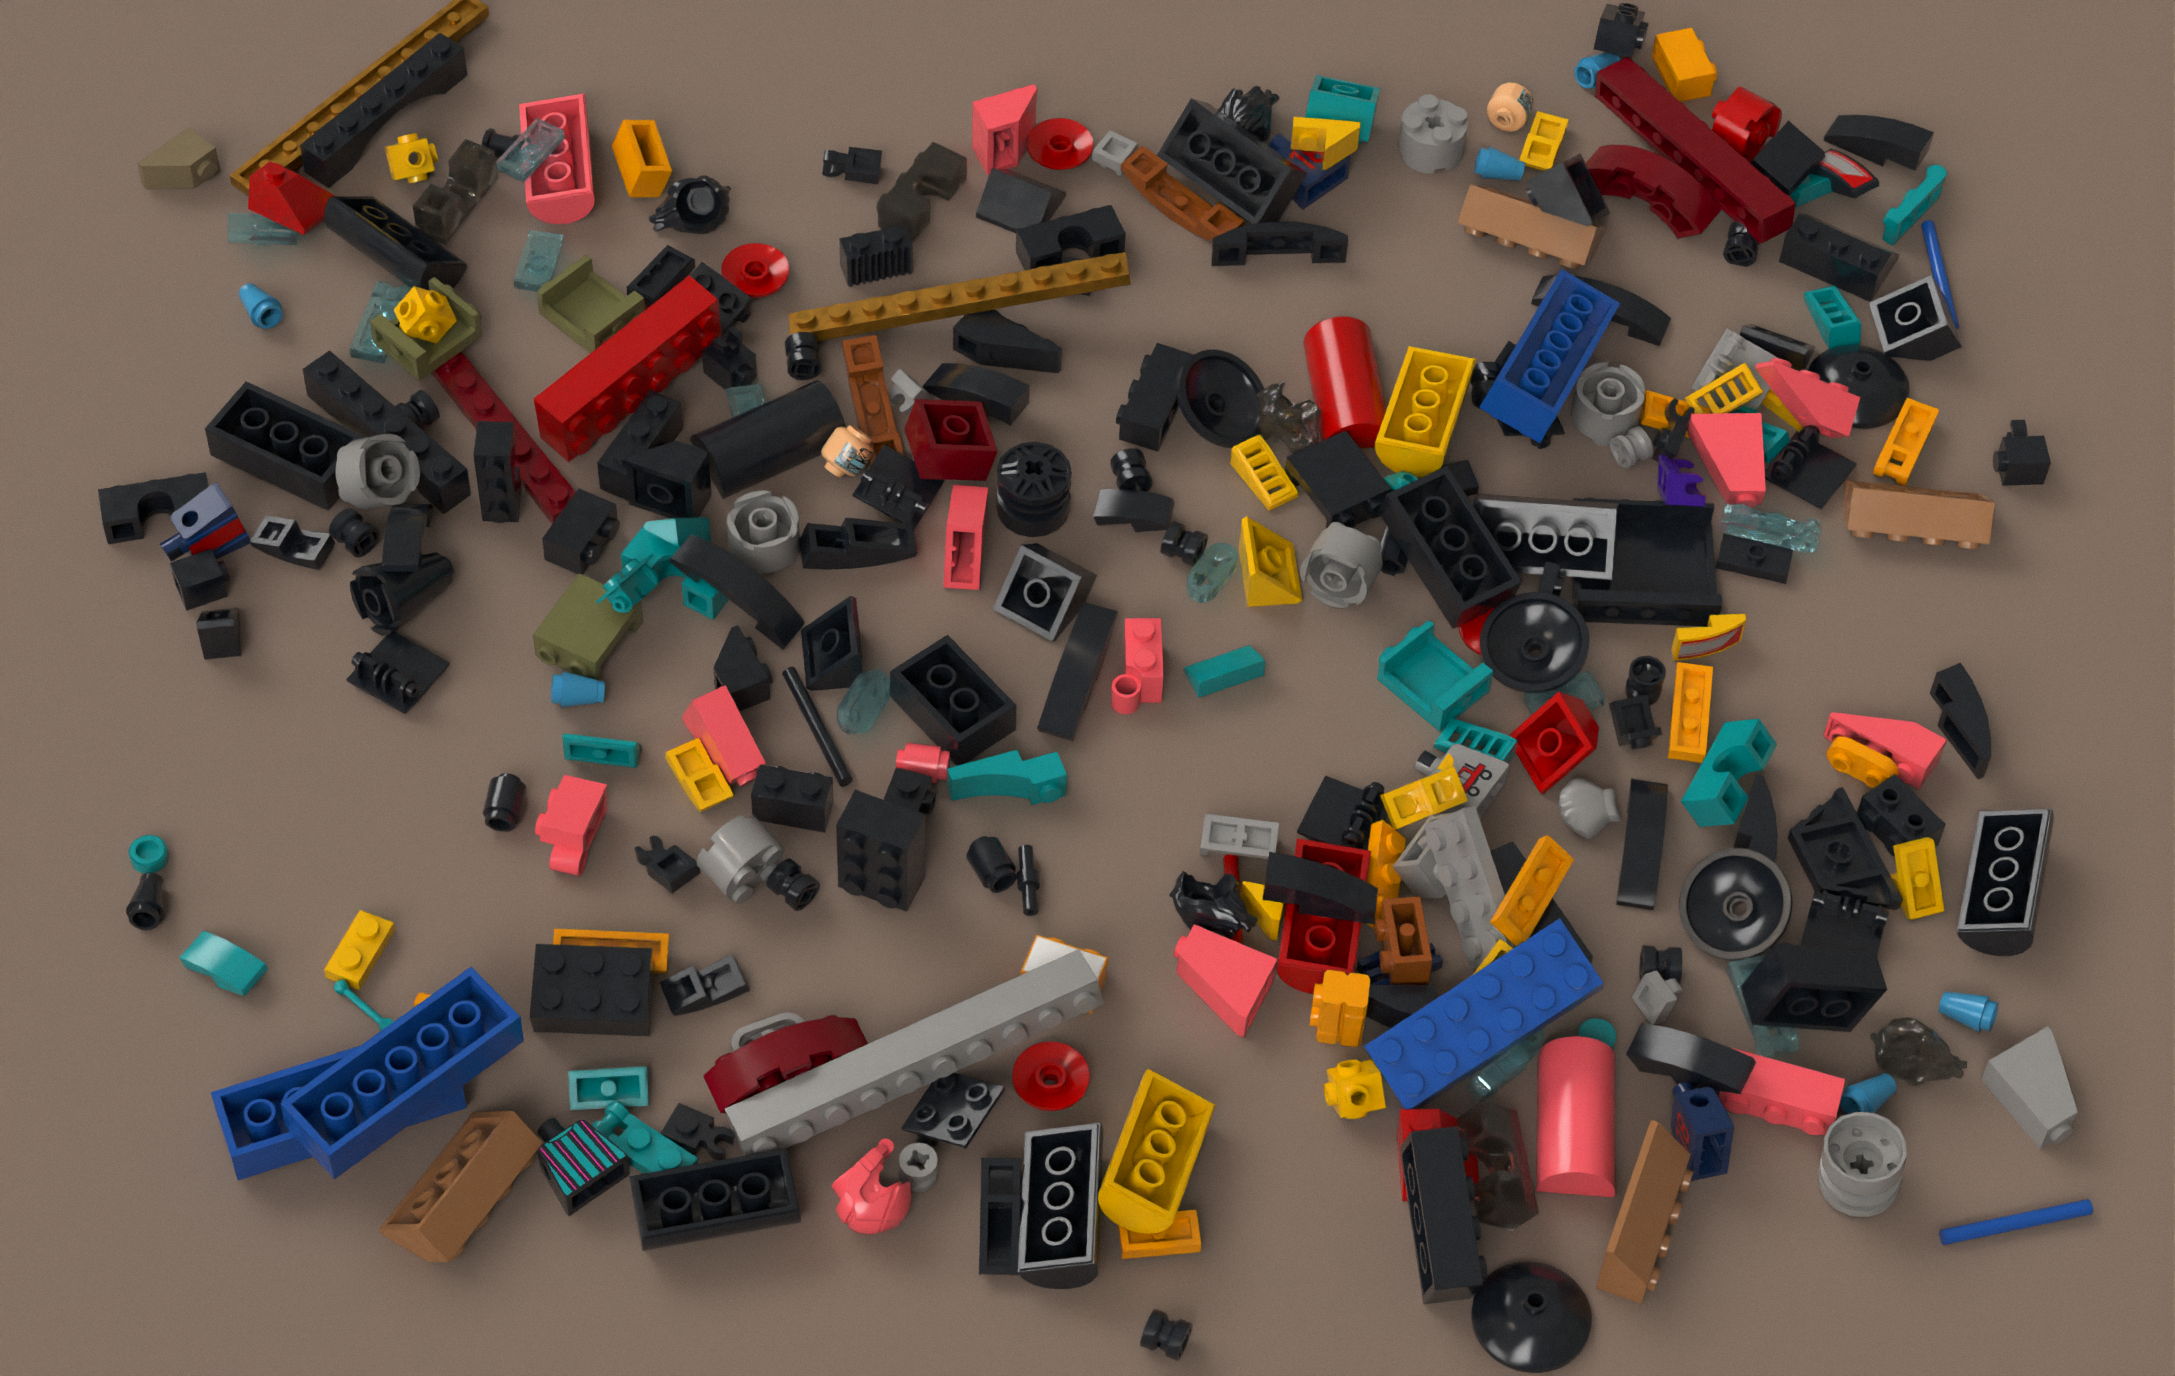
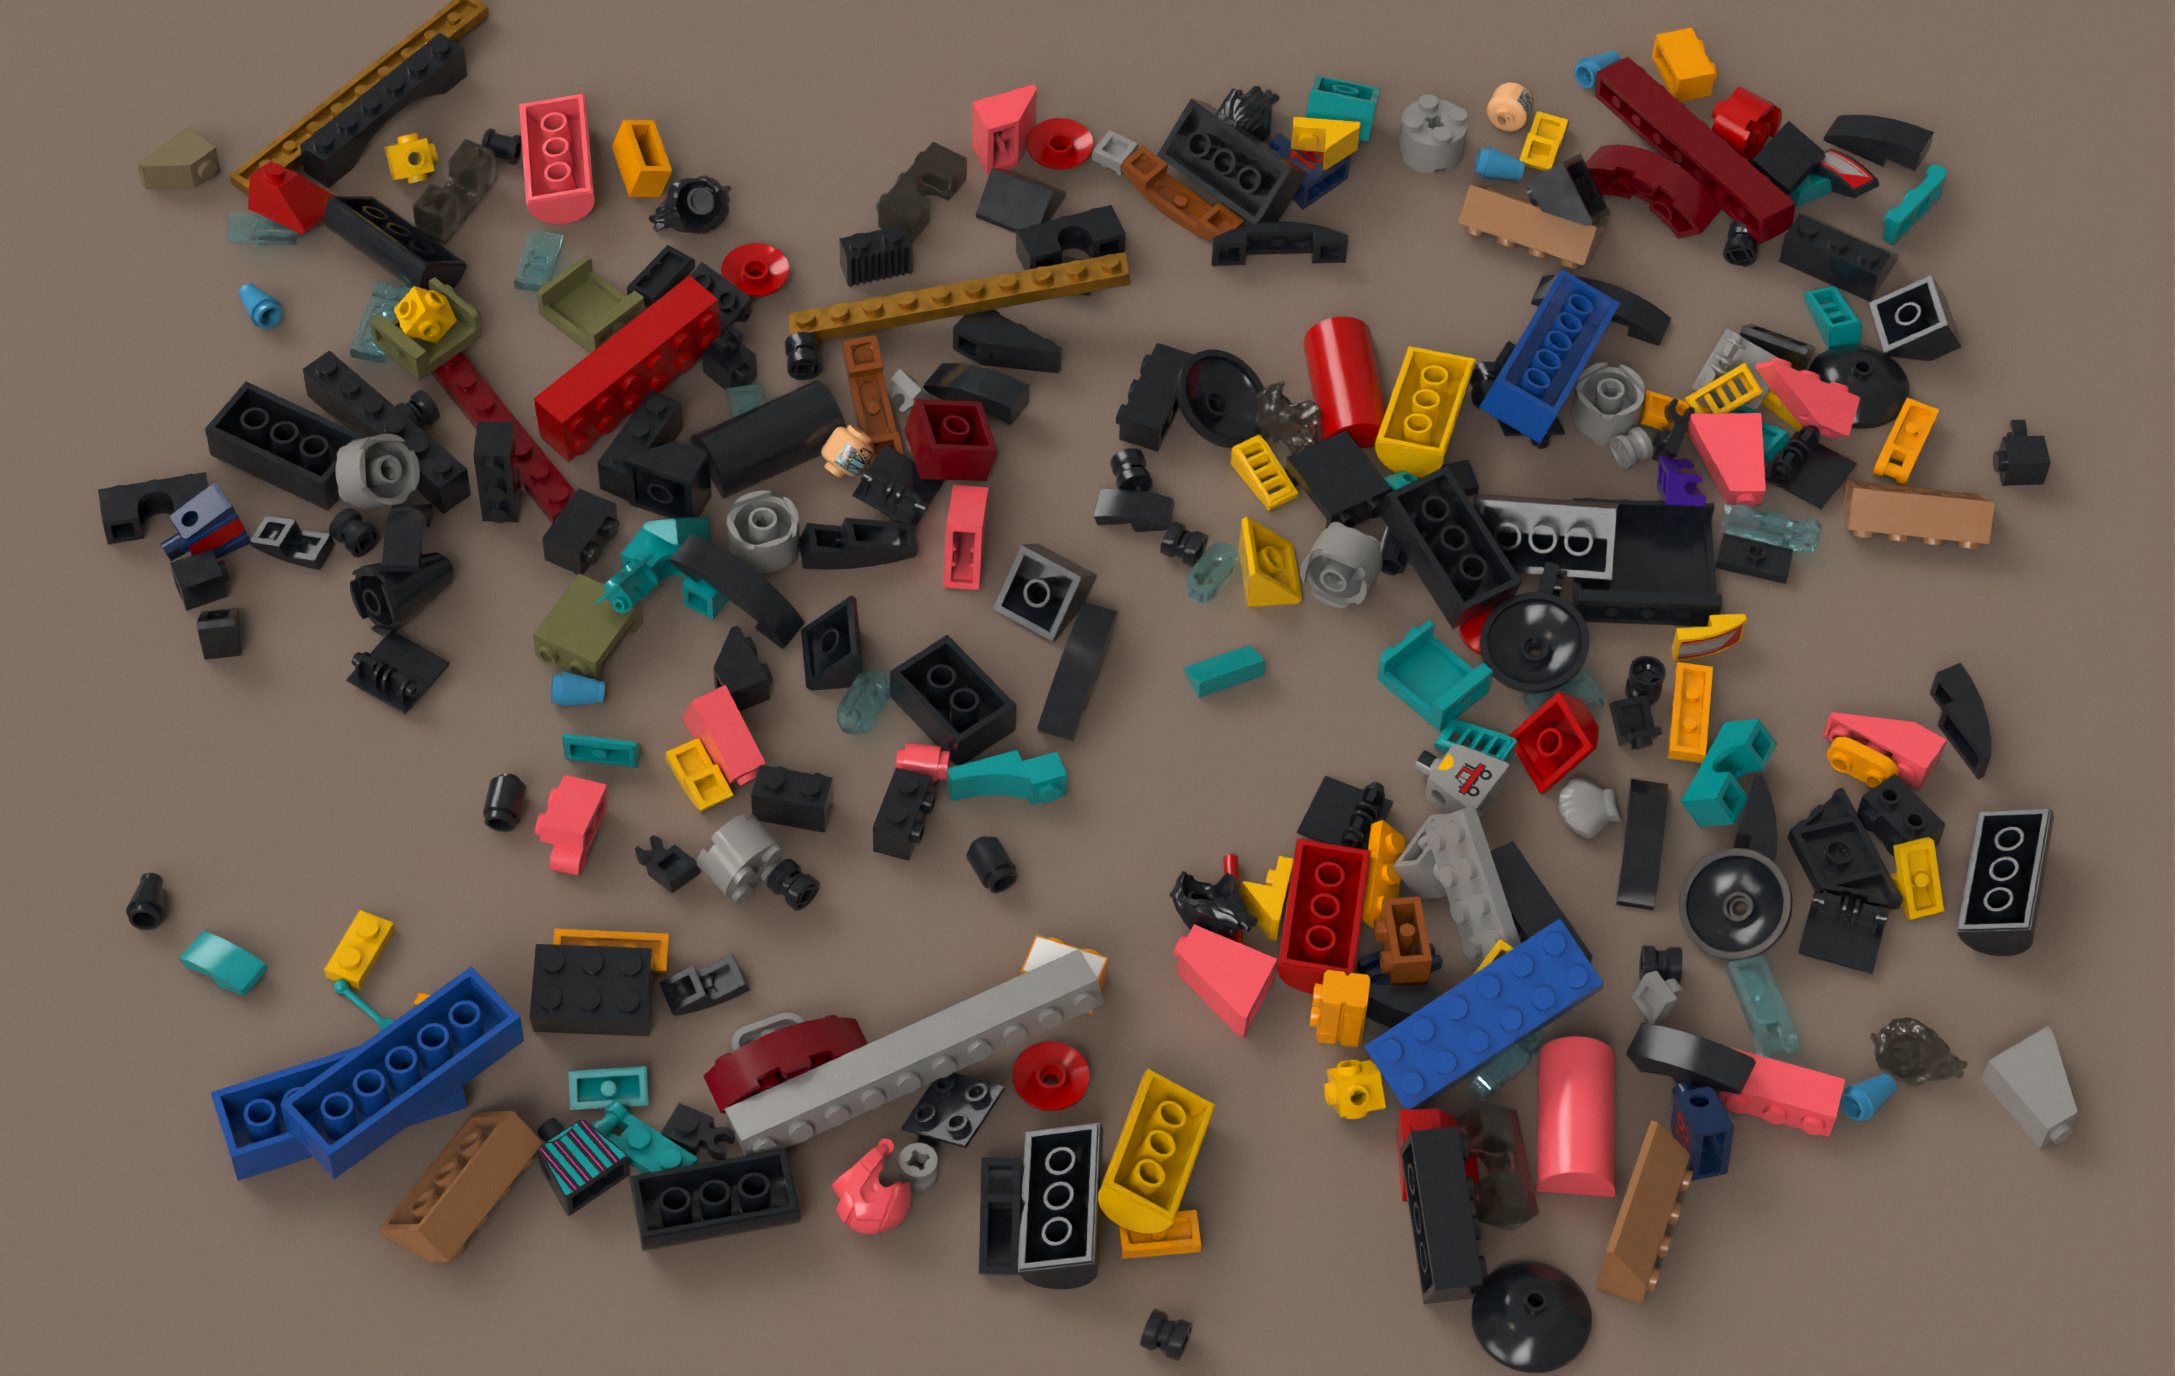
teal tile [129,835,169,874] -> none
clear light blue plate [495,118,565,183] -> none
black bar [782,667,853,787] -> none
black plate [822,147,882,184] -> none
black brick [836,790,925,912] -> none
black wheel [996,442,1072,537] -> none
black bar [1016,845,1040,916] -> none
coral hinge [1111,618,1163,715] -> none
light grey hinge [1200,813,1279,861] -> none
black slope [1262,852,1378,924] -> none
yellow slope [1380,766,1468,829] -> none
light orange plate [1490,835,1575,946] -> none
teal tile [1577,1018,1616,1049] -> none
black brick [1594,3,1649,58] -> none
black brick [1740,943,1888,1032] -> none
light grey wheel [1818,1112,1907,1217] -> none
blue bar [1921,220,1959,330] -> none
dark azure cone [1938,991,1999,1033] -> none
blue bar [1939,1199,2093,1245] -> none

